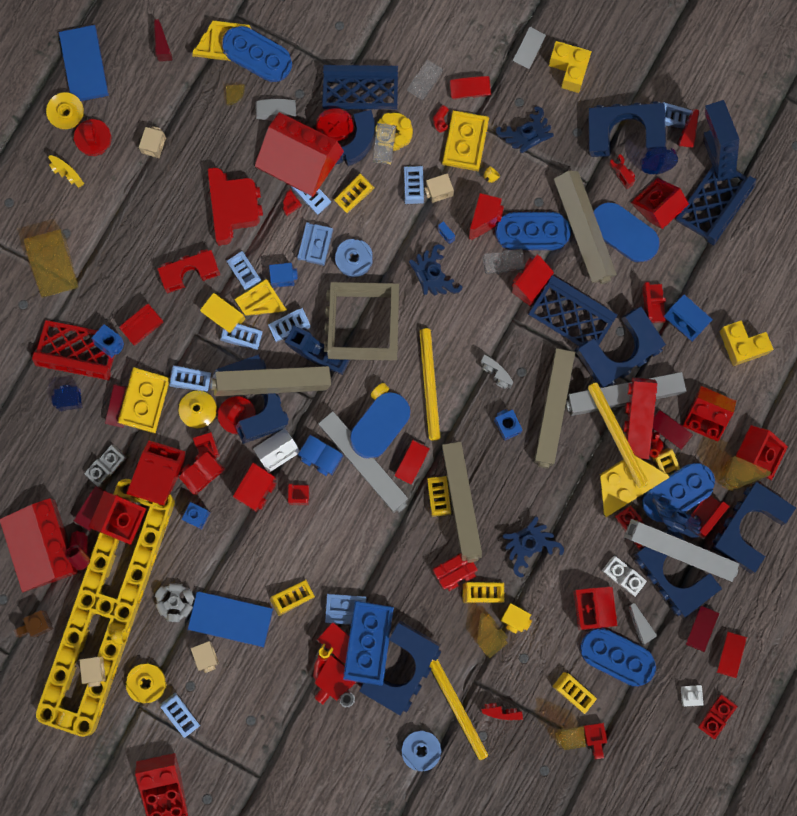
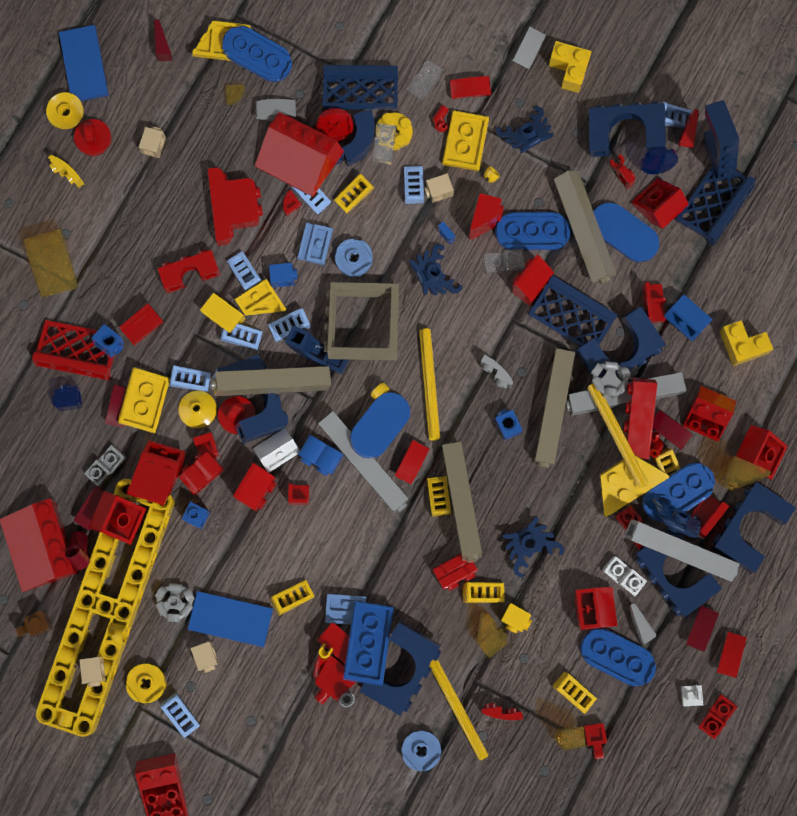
none -> light grey piece [591,361,630,399]

